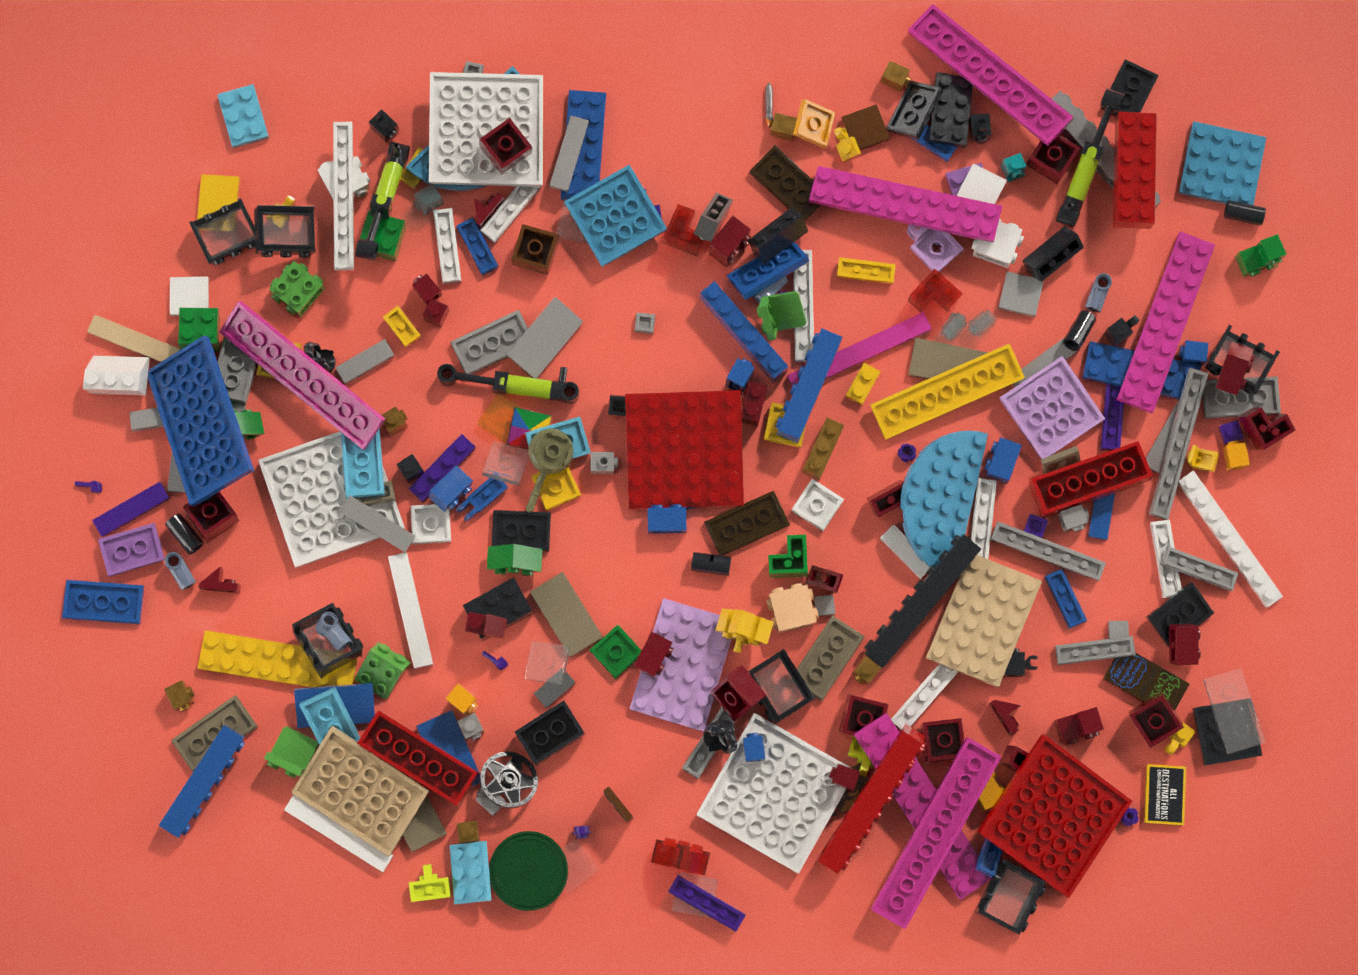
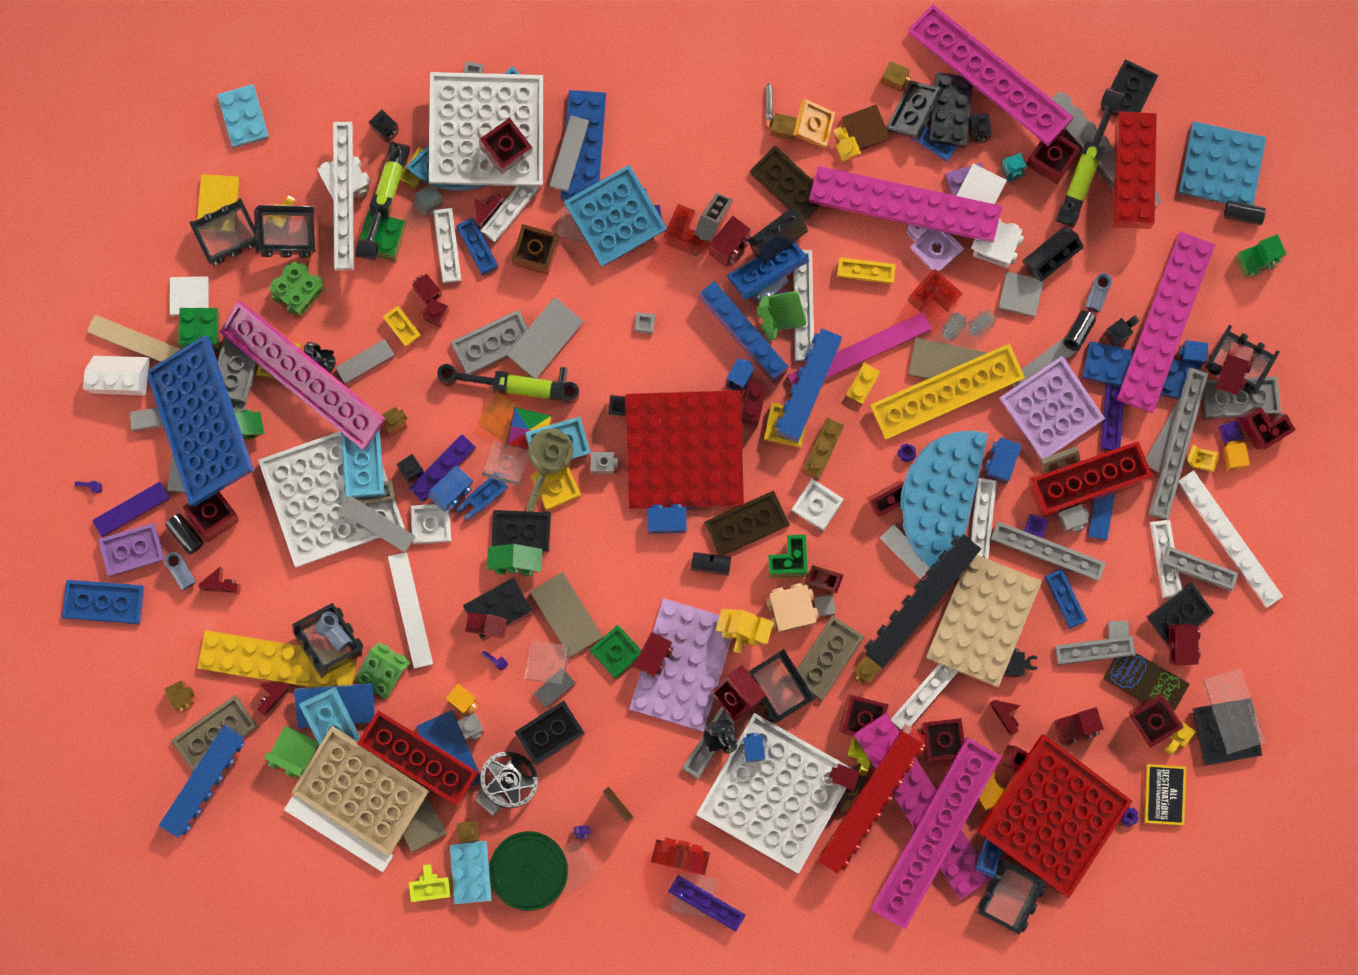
none -> dark red slope [257,683,291,716]

